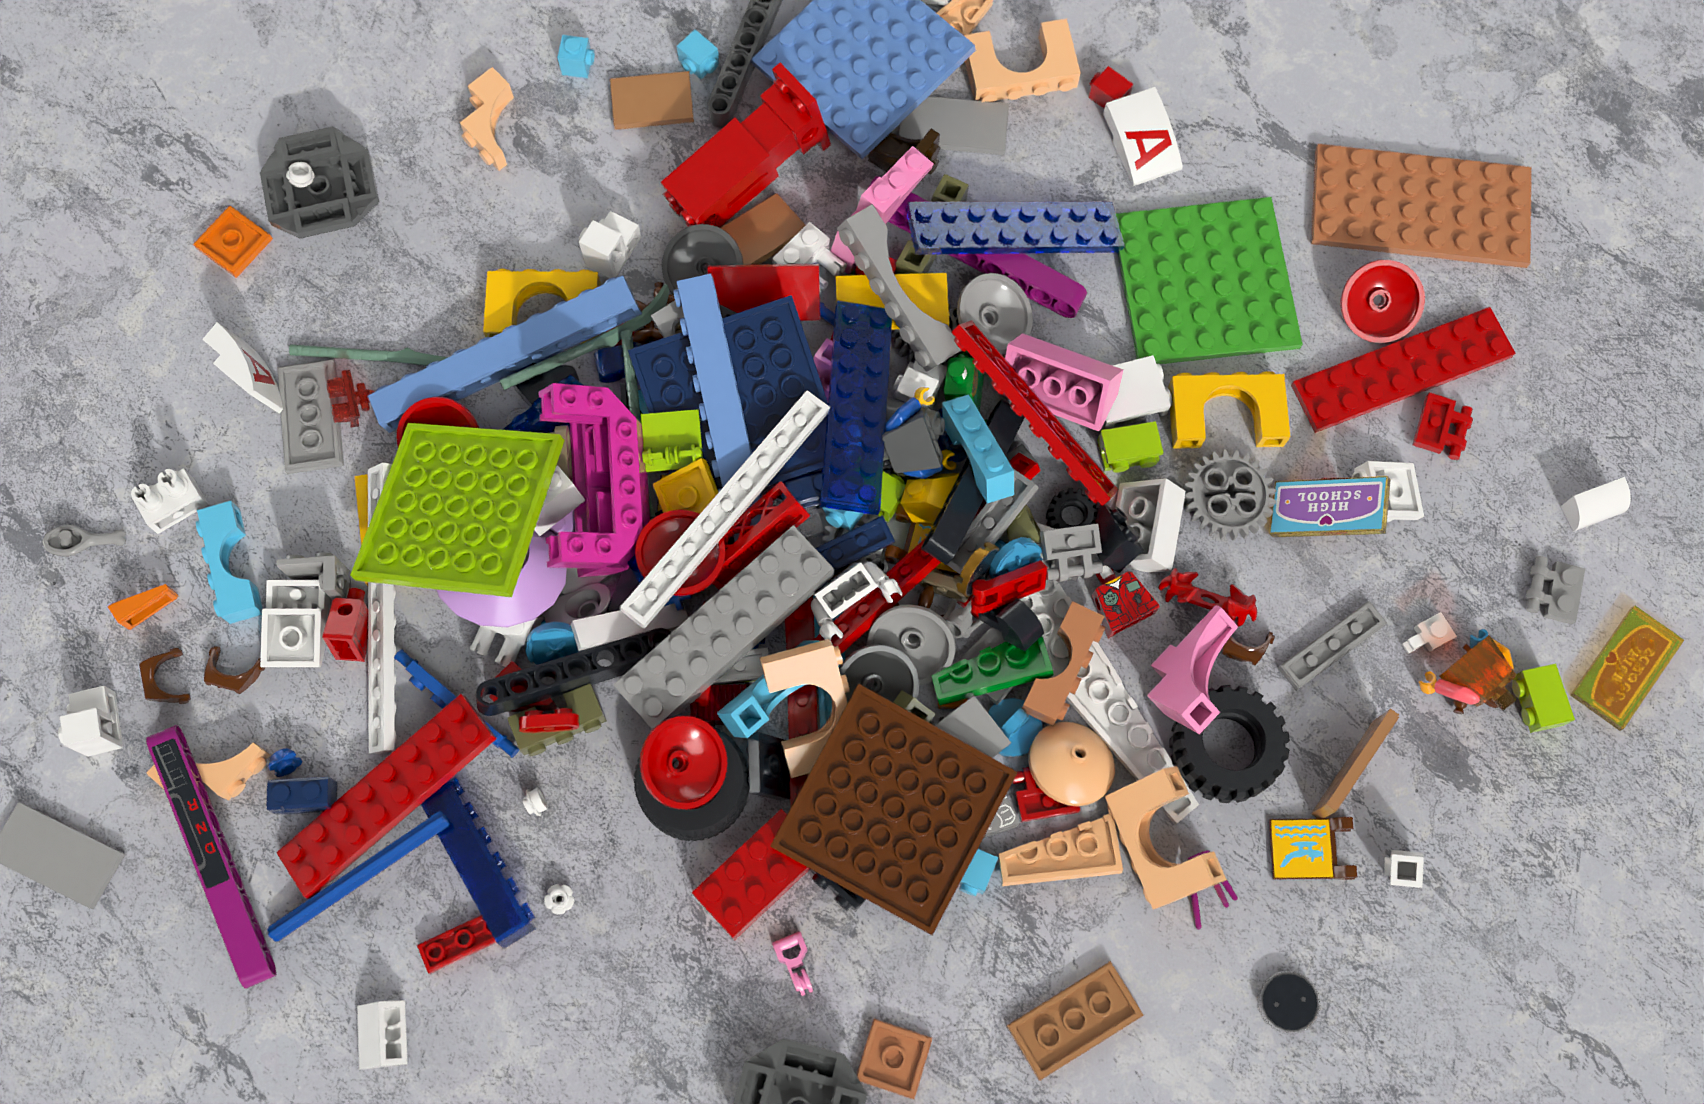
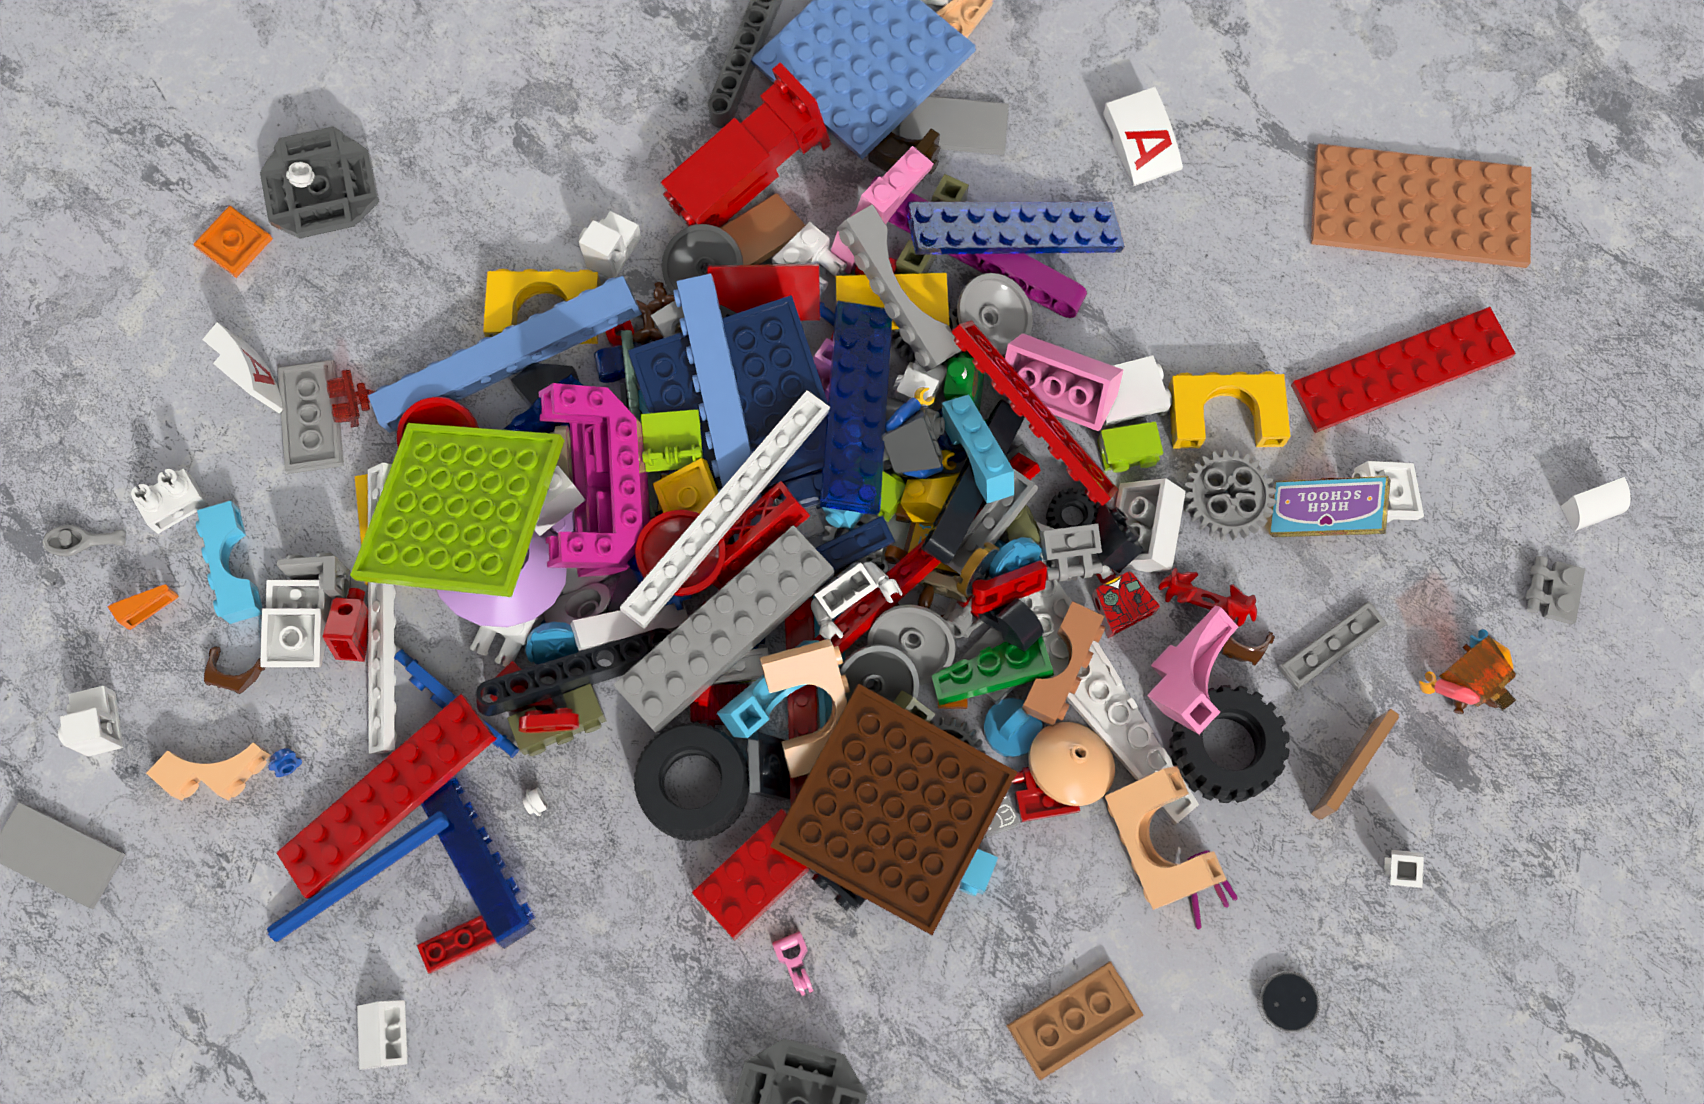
reddish brown helmet [139,648,191,704] -> none
magenta beam [146,725,277,989] -> none
dark blue brick [266,776,338,815] -> none
sand green piece [289,344,448,366] -> none
light nougat arch [460,67,514,171] -> none
sand green piece [499,284,669,390] -> none
white plate [544,884,574,914] -> none
medium azure brick [557,35,595,78] -> none
medium nougat tile [610,71,694,130] -> none
red dish [640,716,727,809] -> none
medium azure brick [677,30,719,79] -> none
nougat tile [856,1019,933,1099] -> none
light grey tile [935,696,1011,758] -> none
light nougat arch [964,19,1081,102] -> none
light nougat wing [998,814,1123,886] -> none
red brick [1089,66,1133,109] -> none
bright green plate [1111,197,1303,364] -> none
flag [1269,817,1357,880] -> none
red dish [1340,260,1425,343] -> none
white plate [1402,612,1457,654] -> none
red plate [1412,392,1473,460] -> none
lime brick [1512,663,1575,733] -> none
clear yellow tile [1570,605,1684,731] -> none

